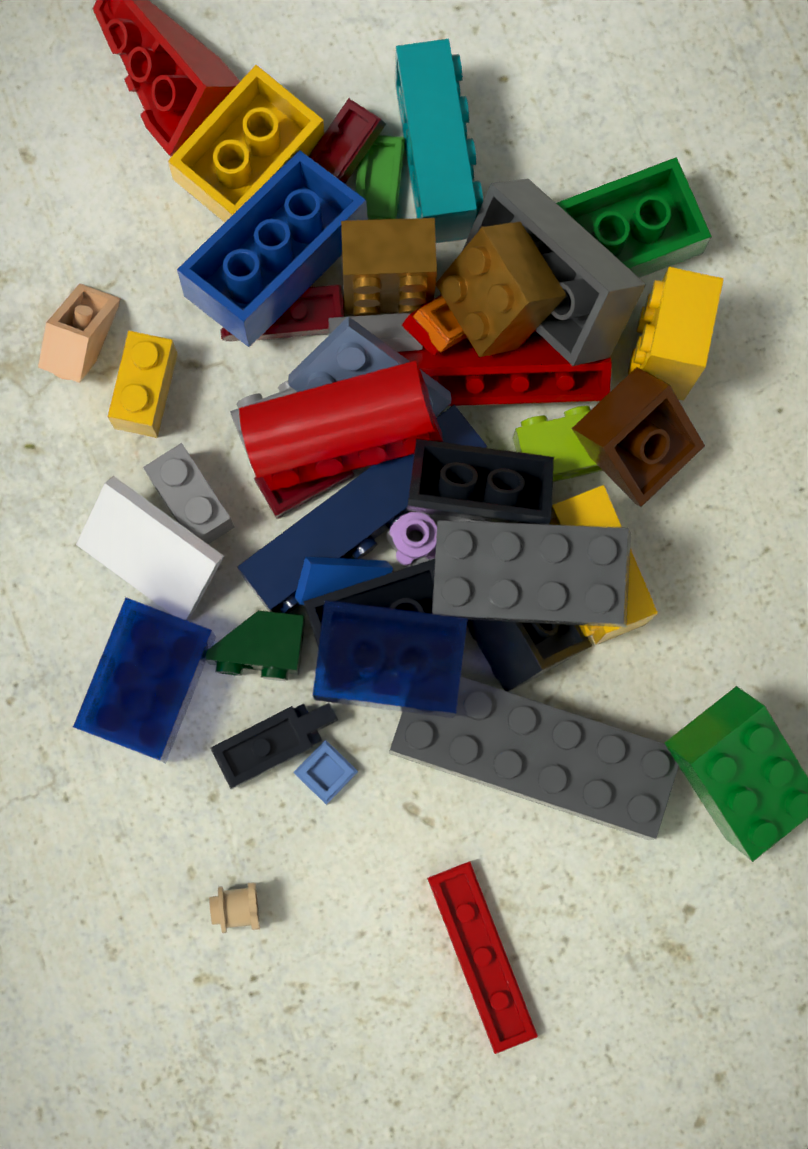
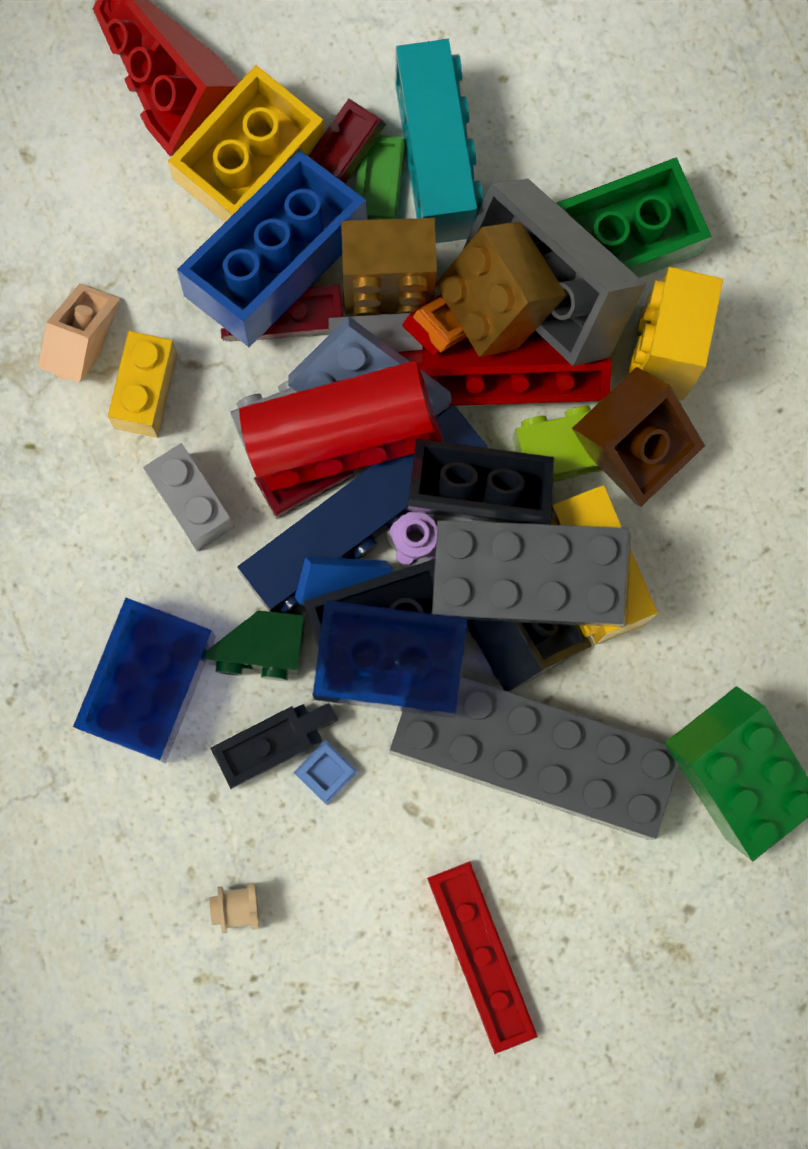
white tile [76,476,224,623] -> none

